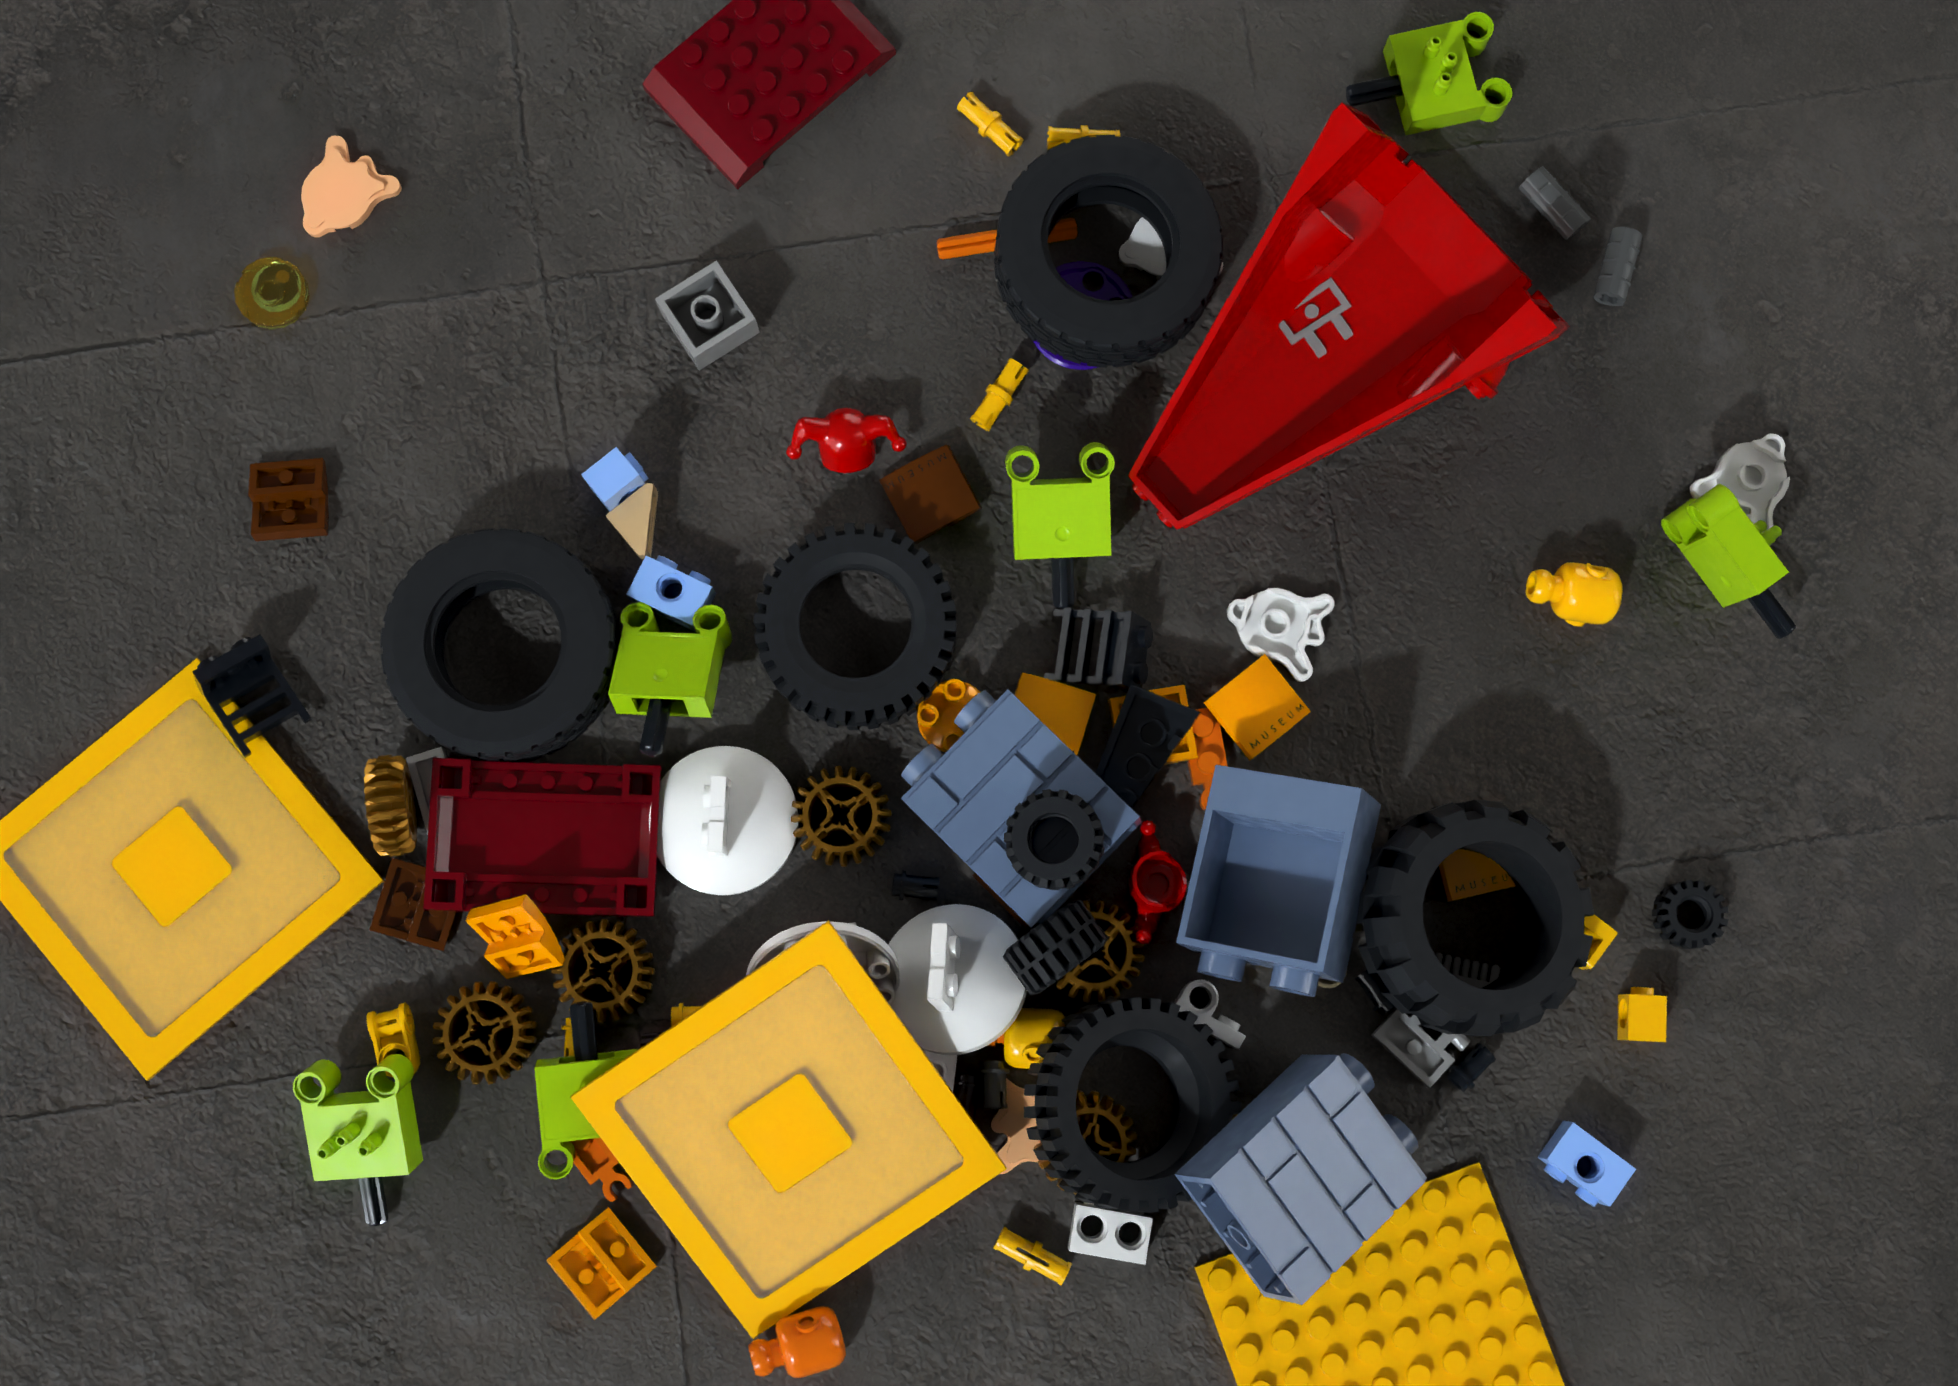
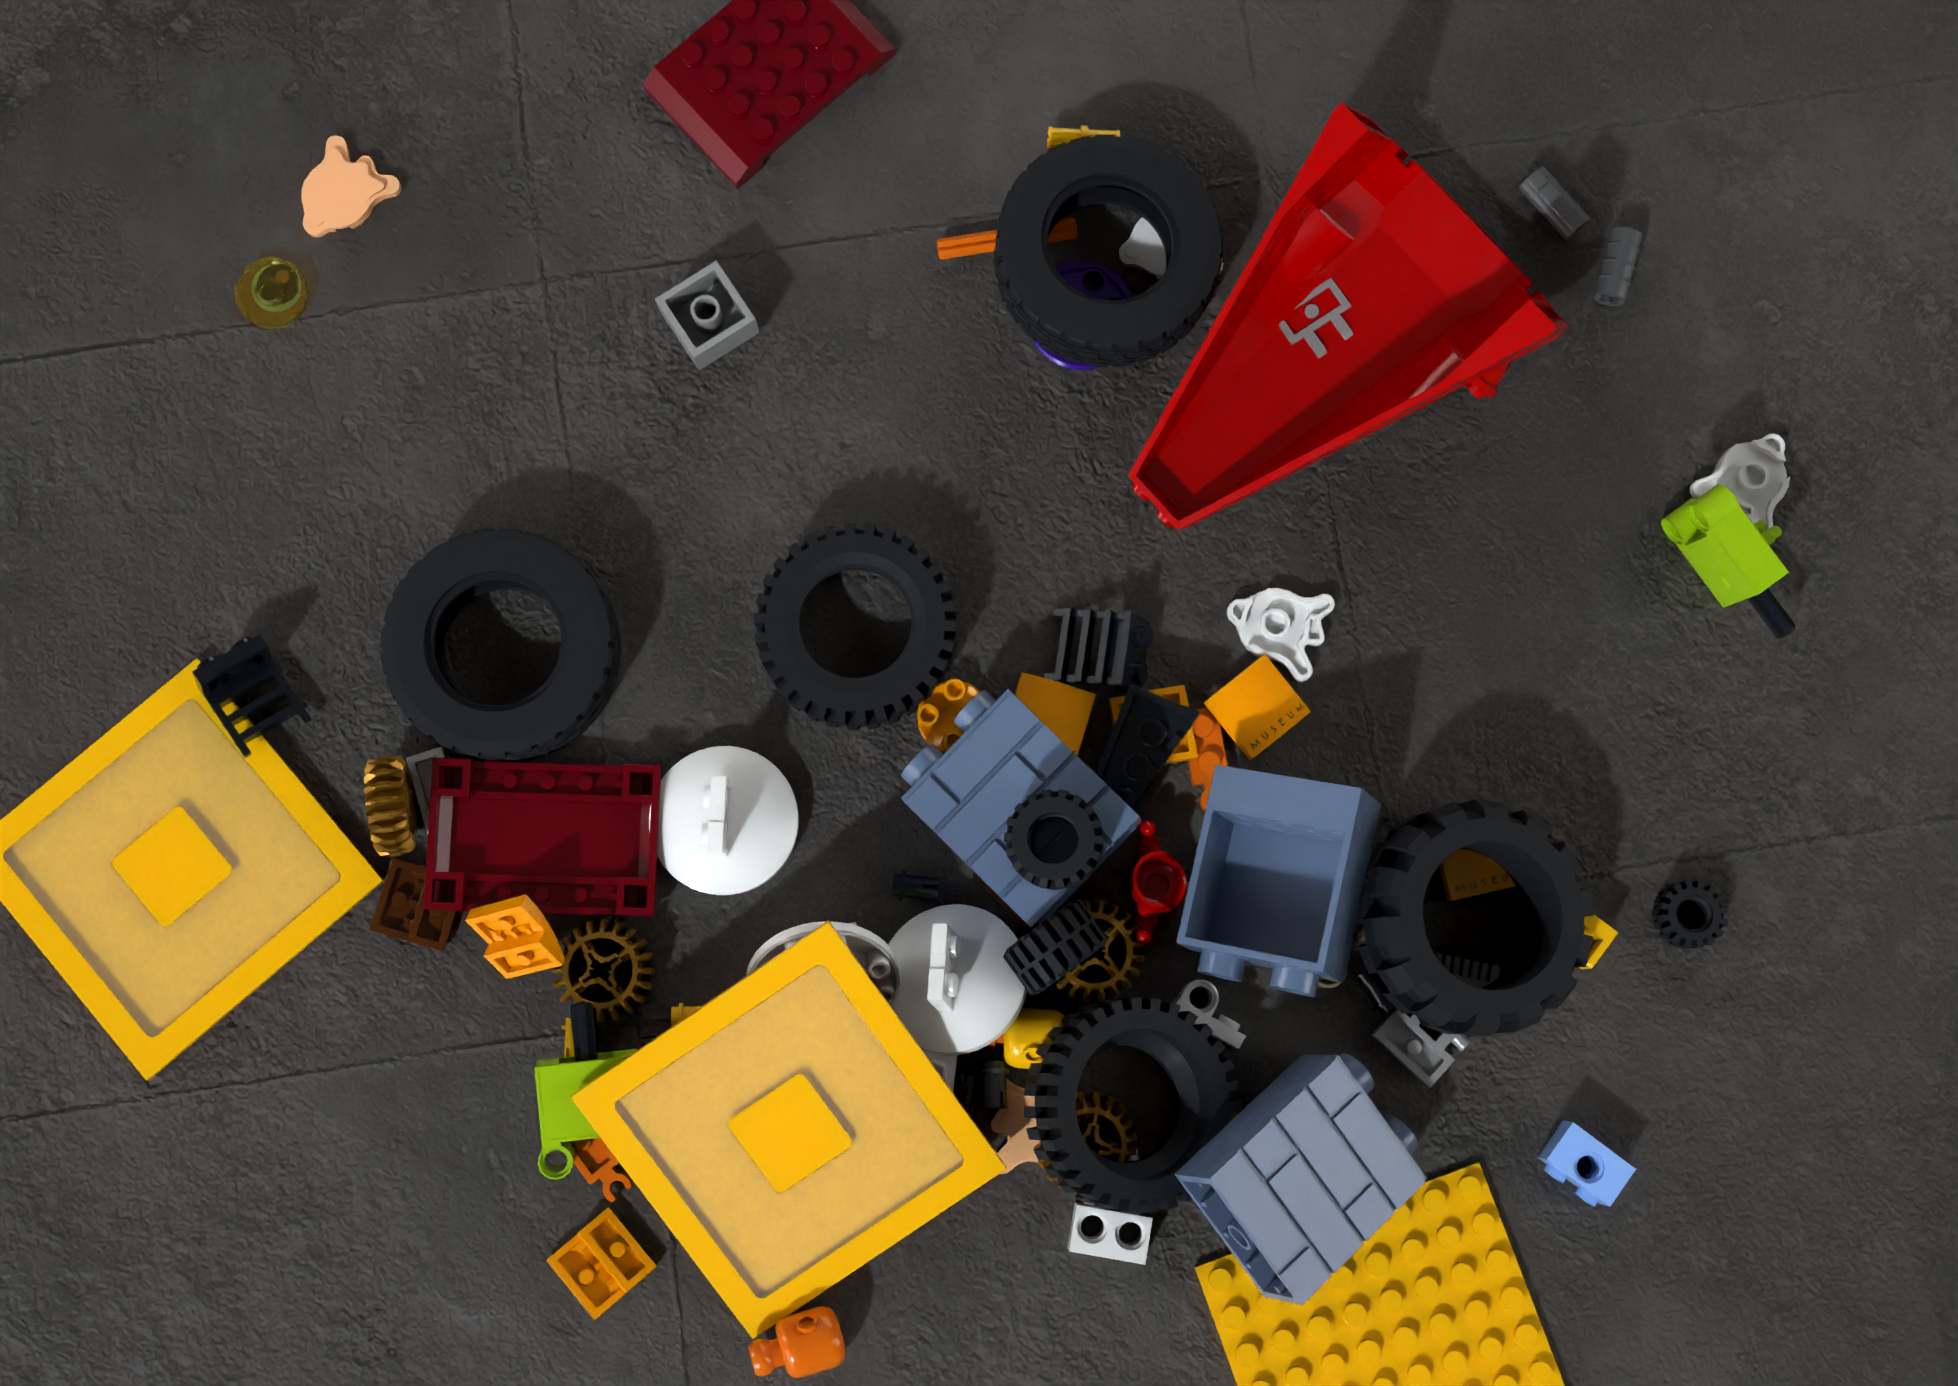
reddish brown slope [248,458,329,541] -> none
lime piece [293,1054,423,1226] -> none
yellow piece [366,1002,421,1078] -> none
pearl gold gear [433,981,537,1084] -> none
light blue brick [581,447,649,512] -> none
tan slope [605,483,658,562] -> none
lime piece [608,602,732,757] -> none
light blue brick [626,555,716,632] -> none
red piece [786,408,907,473] -> none
pearl gold gear [791,766,892,867] -> none
reddish brown slope [879,445,982,544] -> none
yellow pin [957,92,1024,157] -> none
yellow pin [970,358,1029,432] -> none
yellow pin [993,1227,1072,1285] -> none
lime piece [1005,442,1115,608] -> none
lime piece [1346,12,1512,135] -> none
black pin [1447,1043,1496,1092] -> none
yellow piece [1526,562,1623,627] -> none
yellow brick [1617,987,1667,1042] -> none

